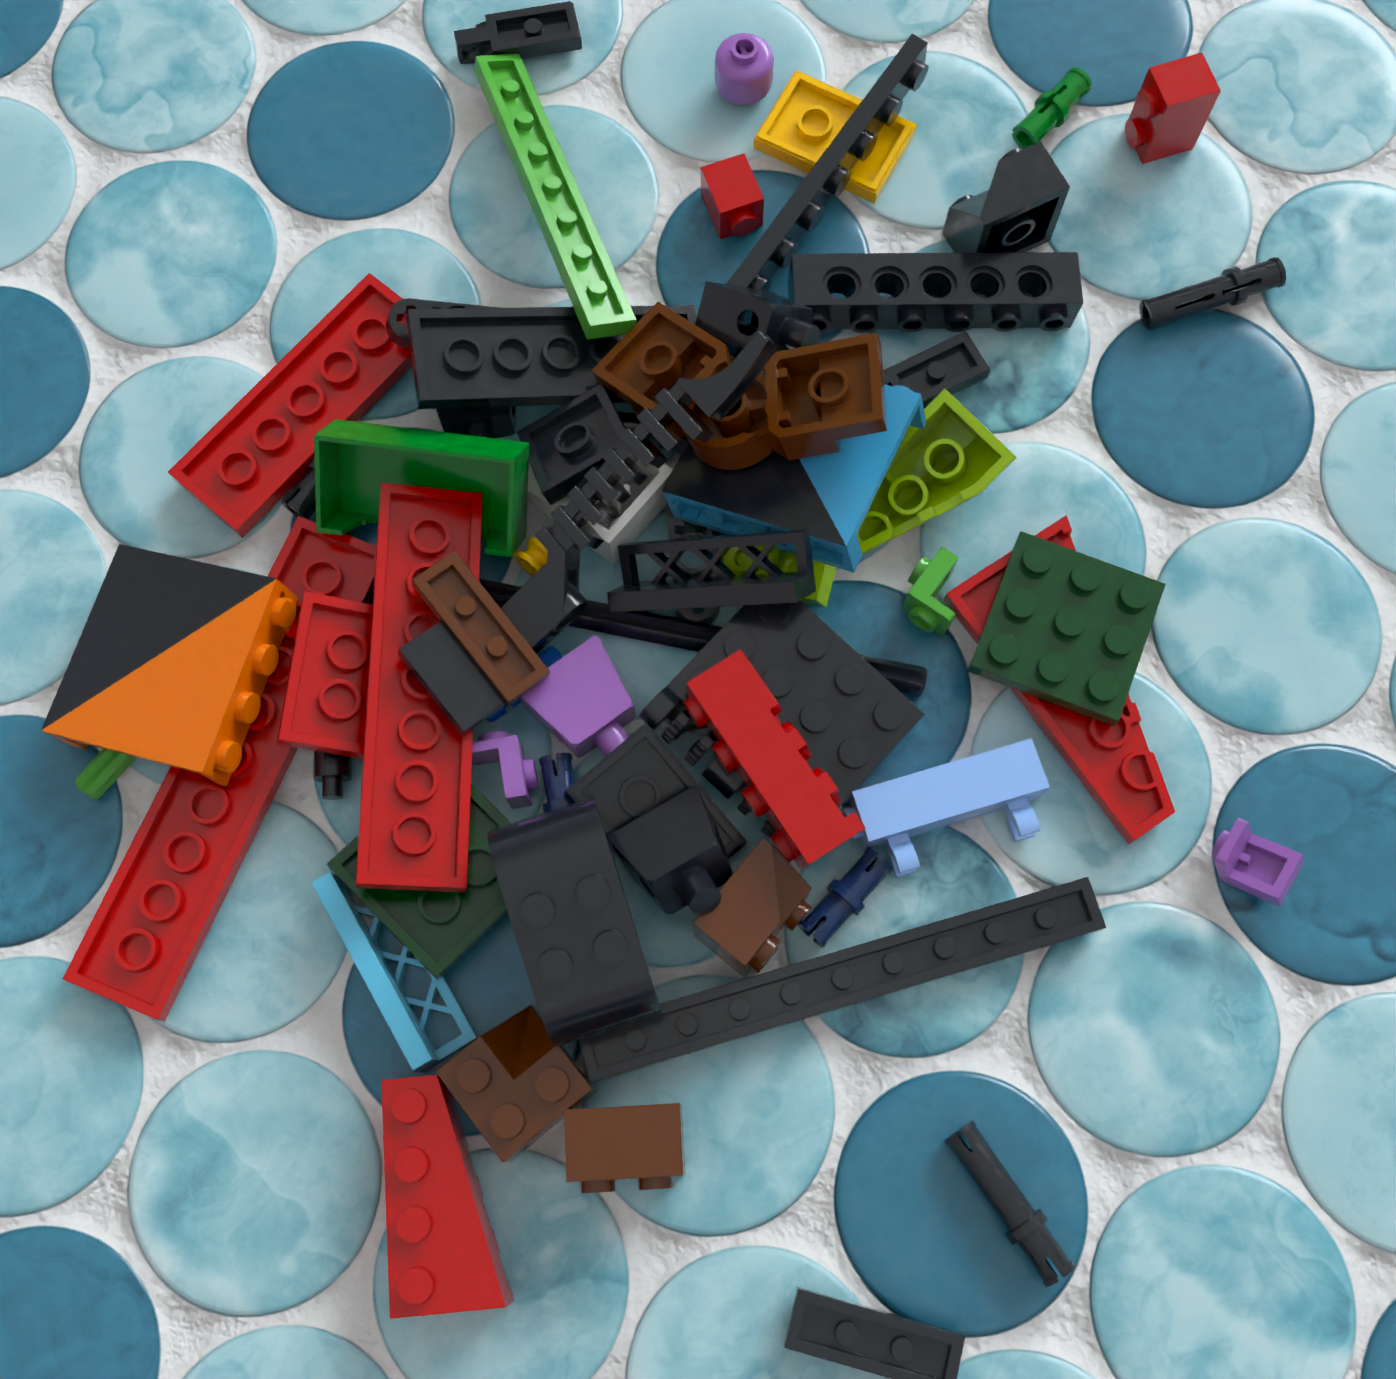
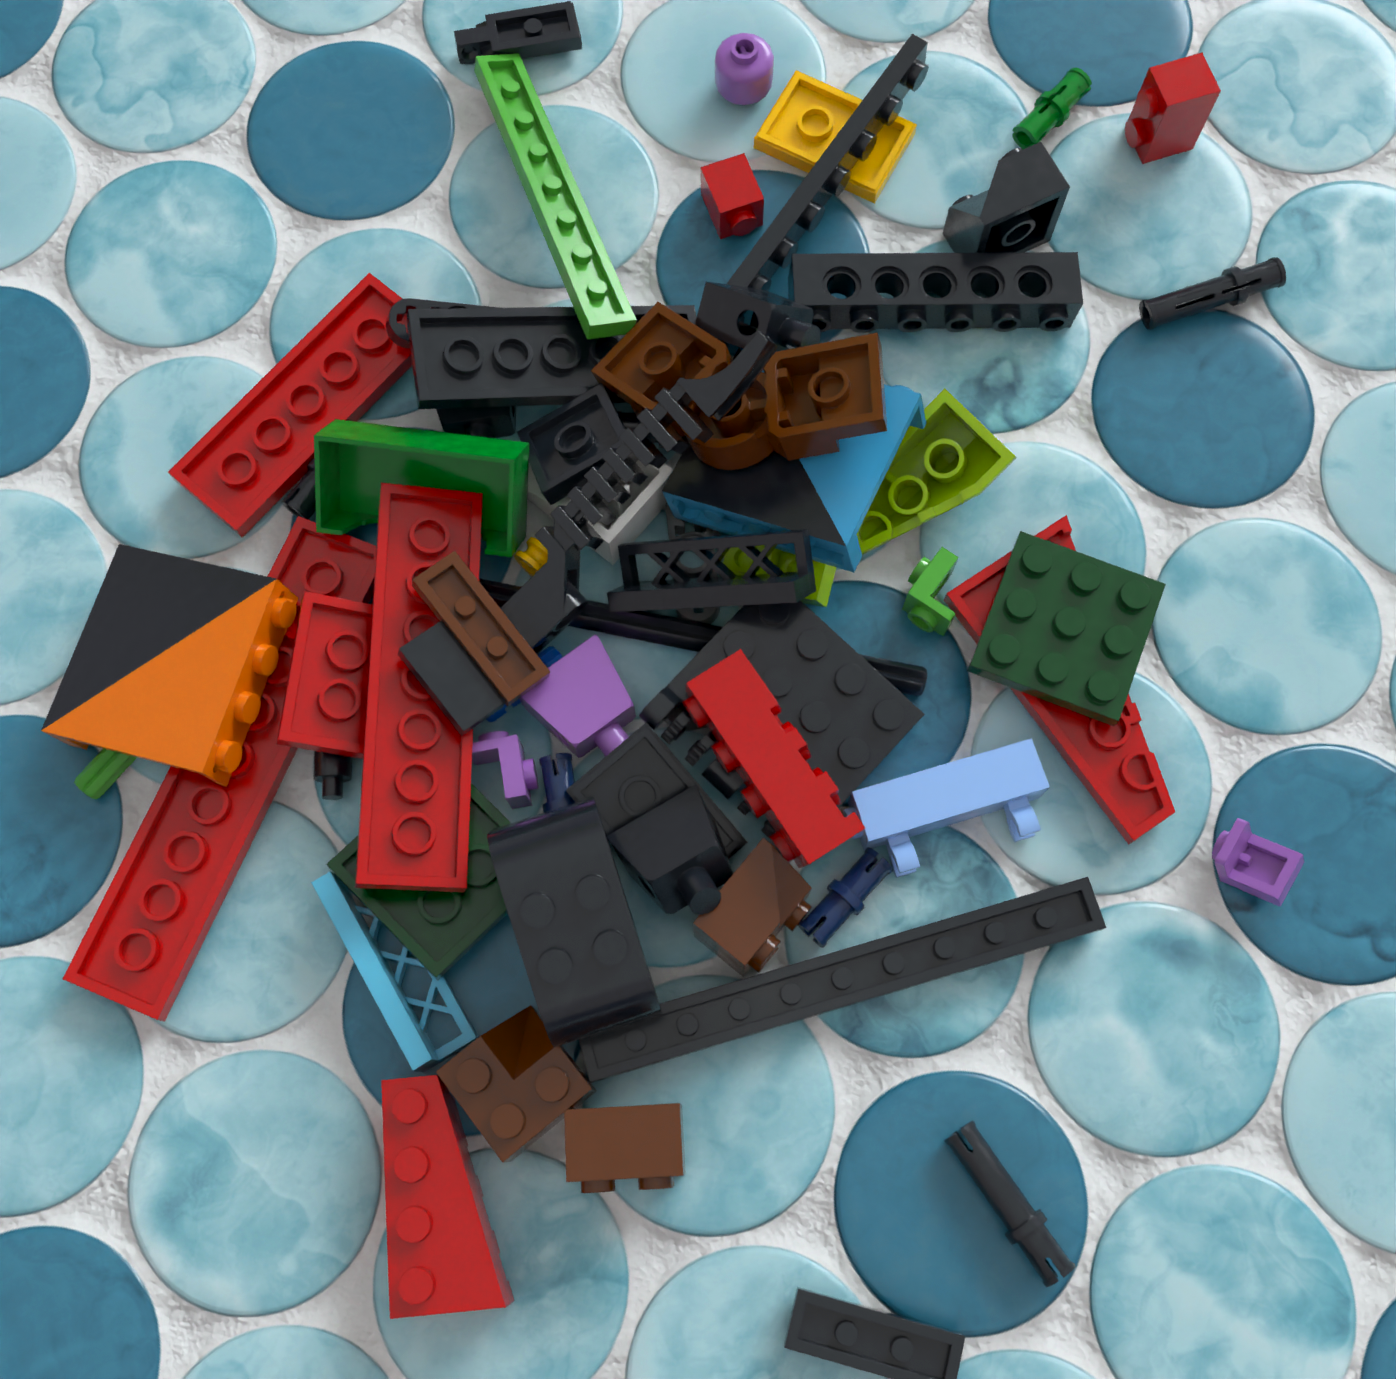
black hinge [883,331,990,408] -> none

